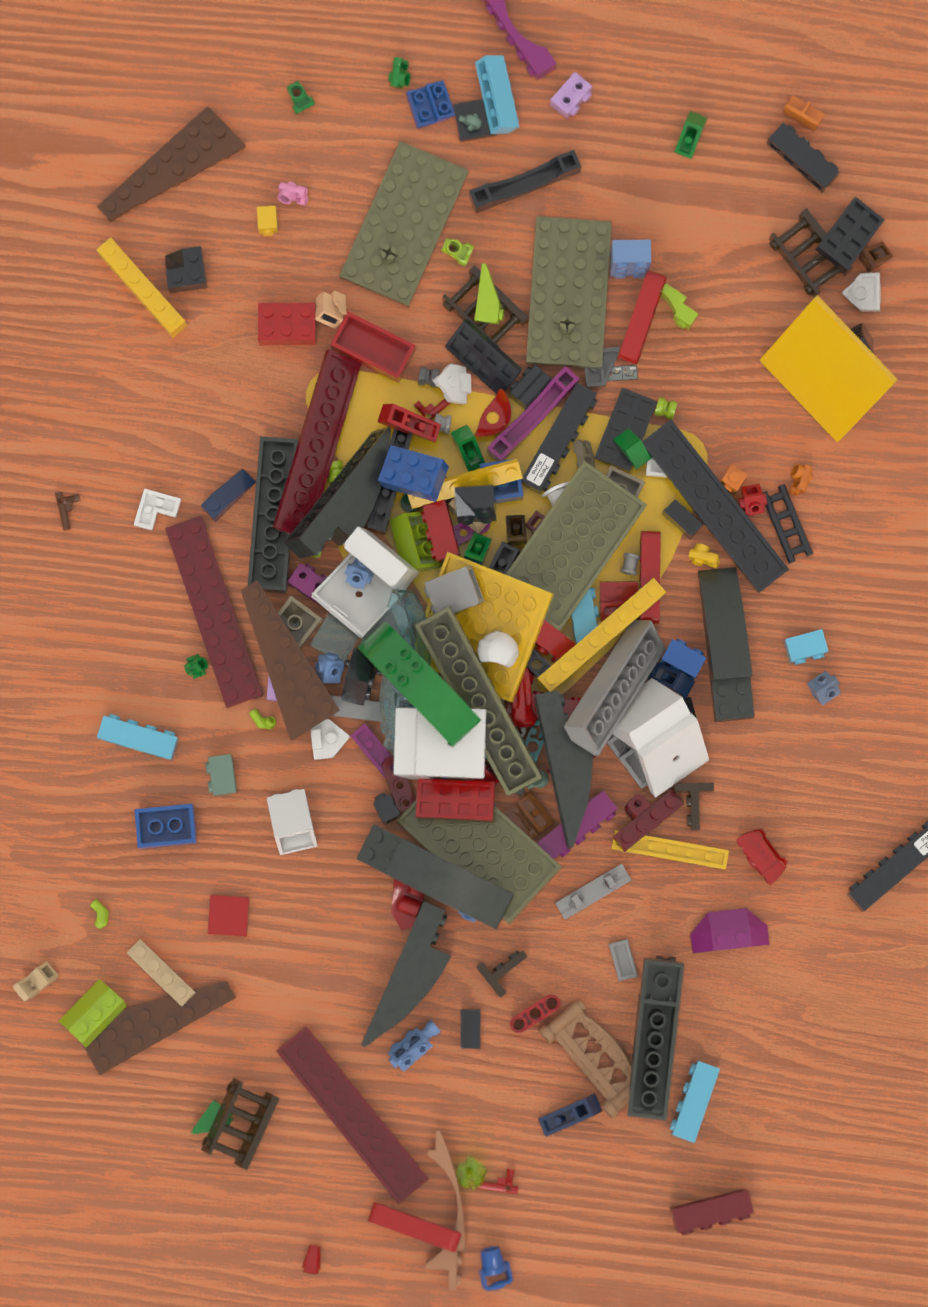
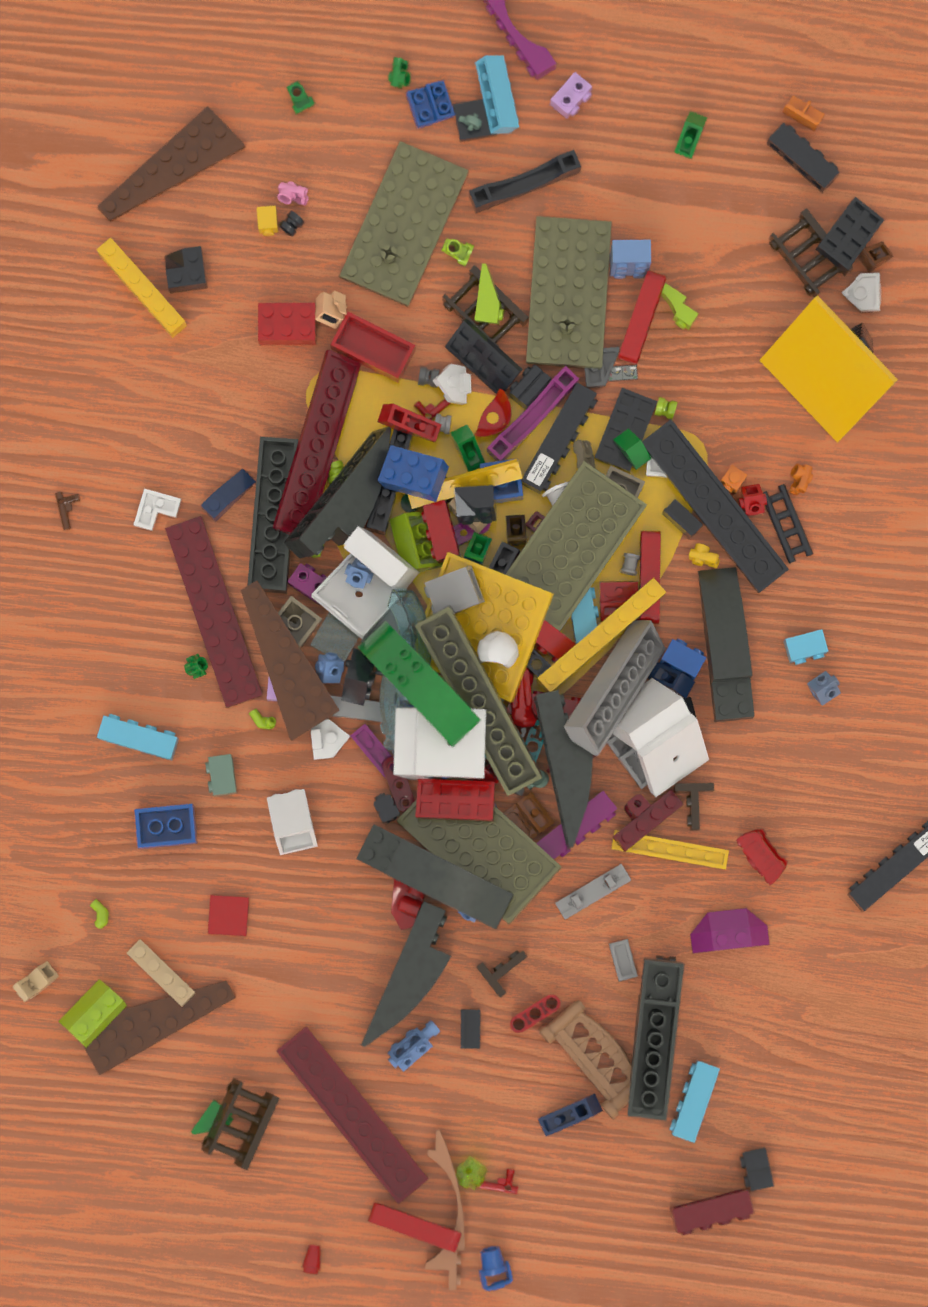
none -> black wheel [279,211,305,237]
none -> black brick [739,1147,774,1191]

